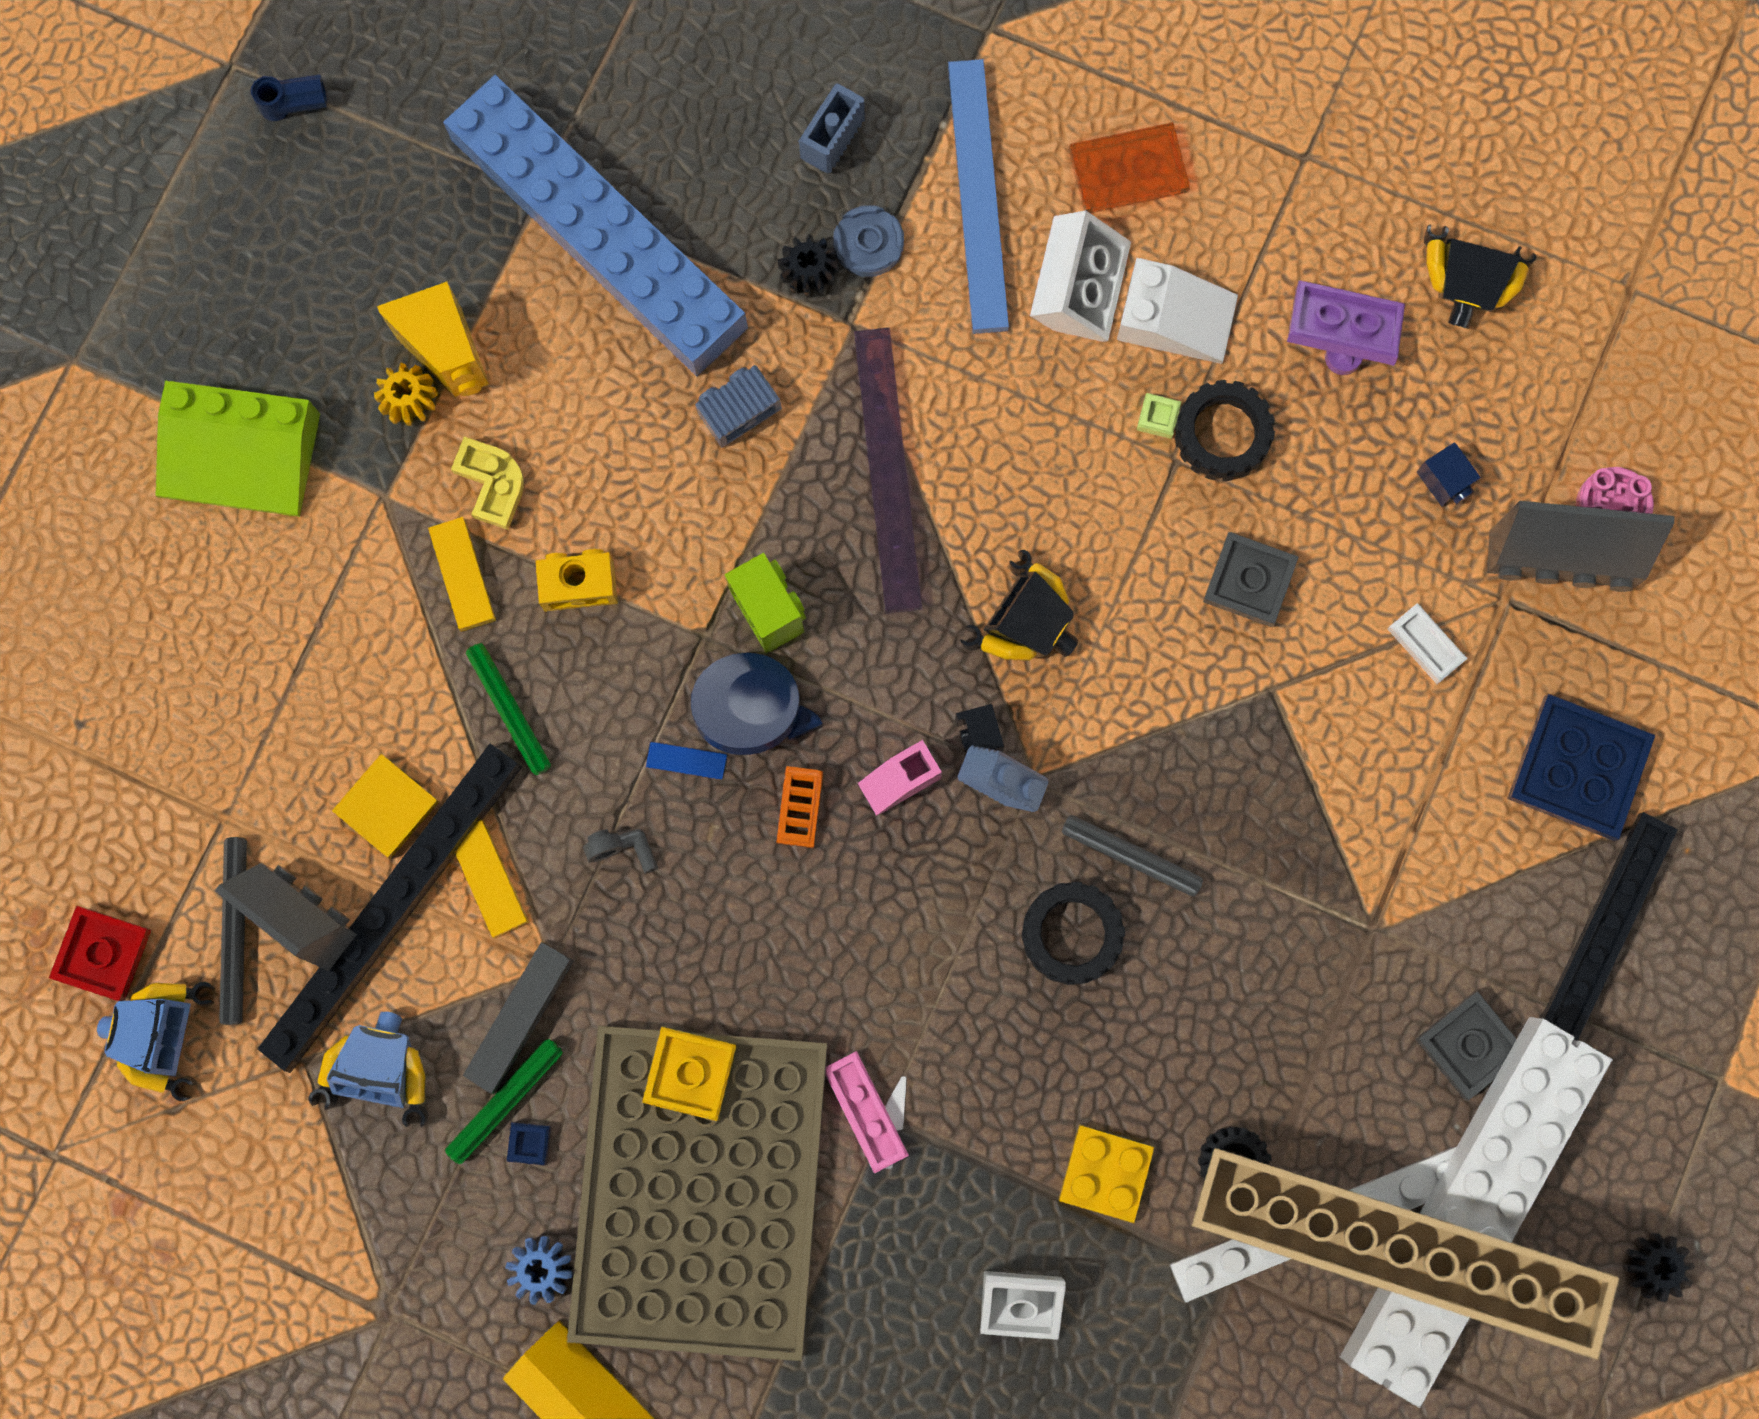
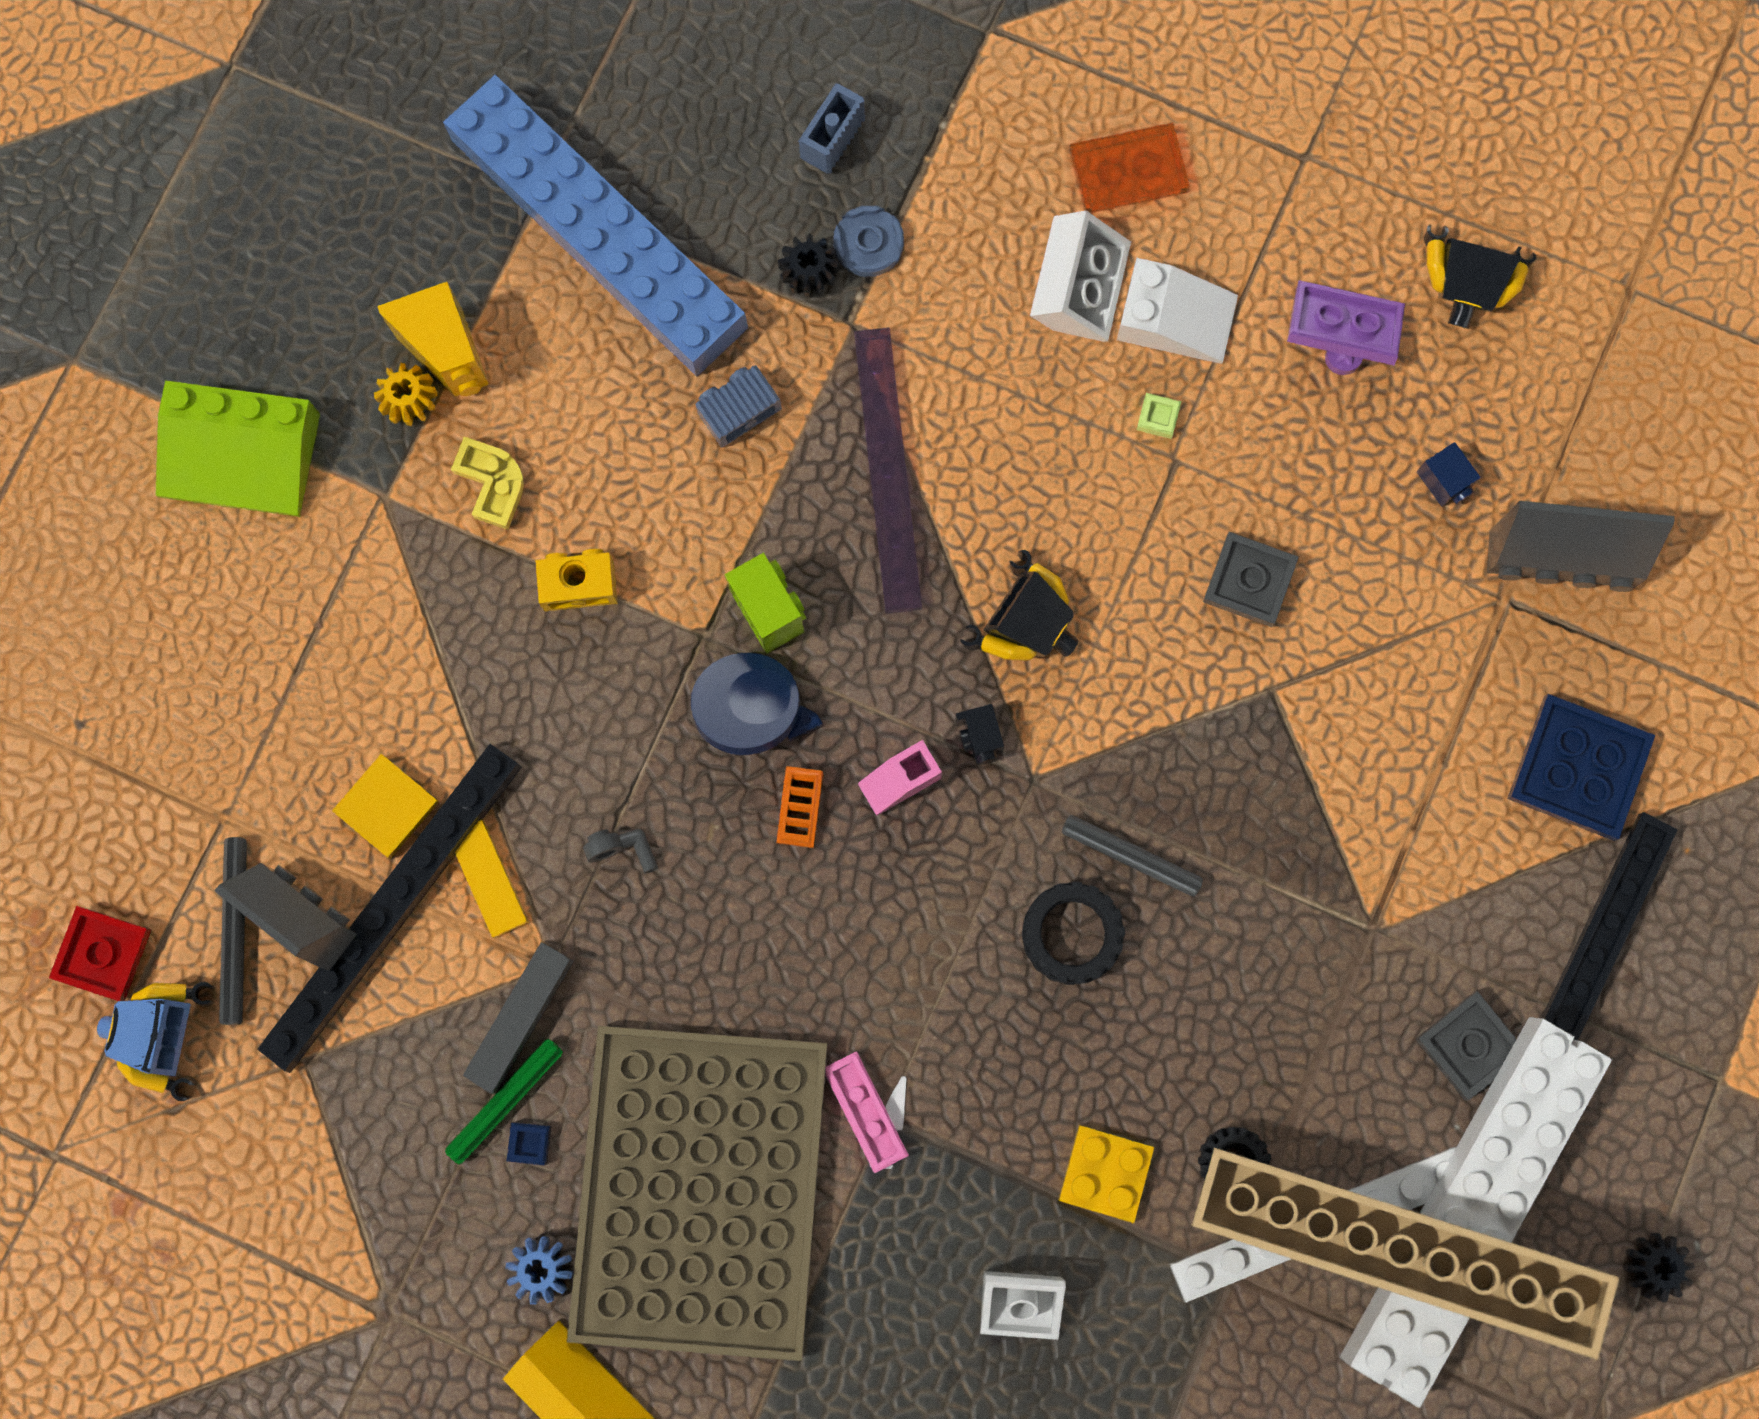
dark blue piece [251,74,328,121] -> none
medium blue torso [309,1012,429,1128] -> none
yellow tile [428,517,496,632] -> none
green axle [466,643,551,775] -> none
yellow tile [642,1027,737,1121] -> none
blue sticker [646,742,727,780] -> none
medium blue tile [948,59,1009,334] -> none
sand blue brick [958,745,1049,812] -> none
black tyre [1175,380,1275,481] -> none
white tile [1388,603,1468,684] -> none
bright pink tile [1576,467,1654,514] -> none

